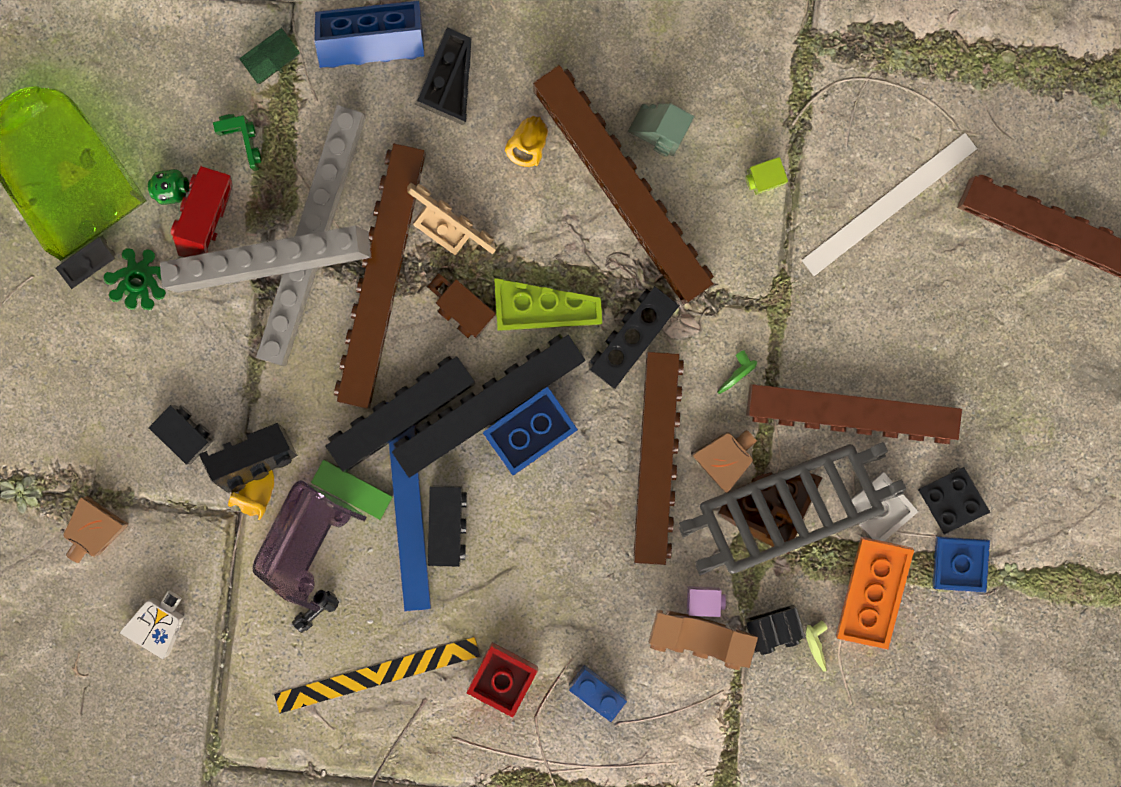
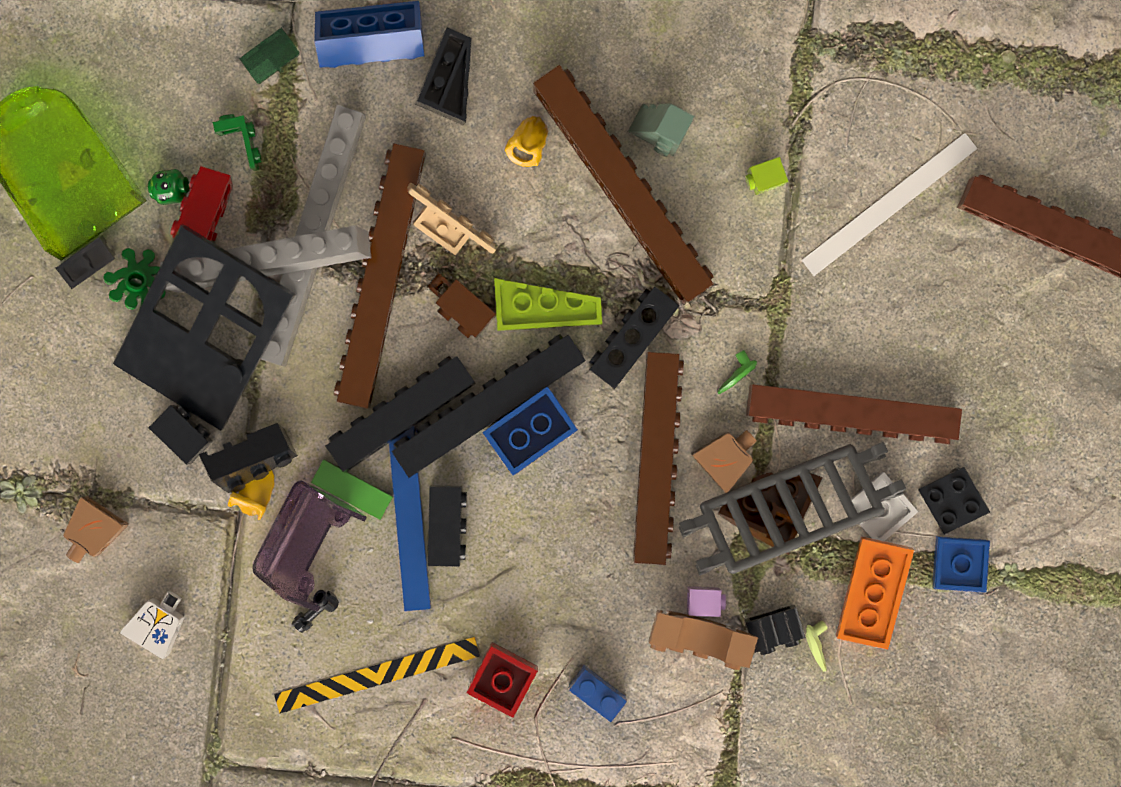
none -> black door [113,225,296,431]

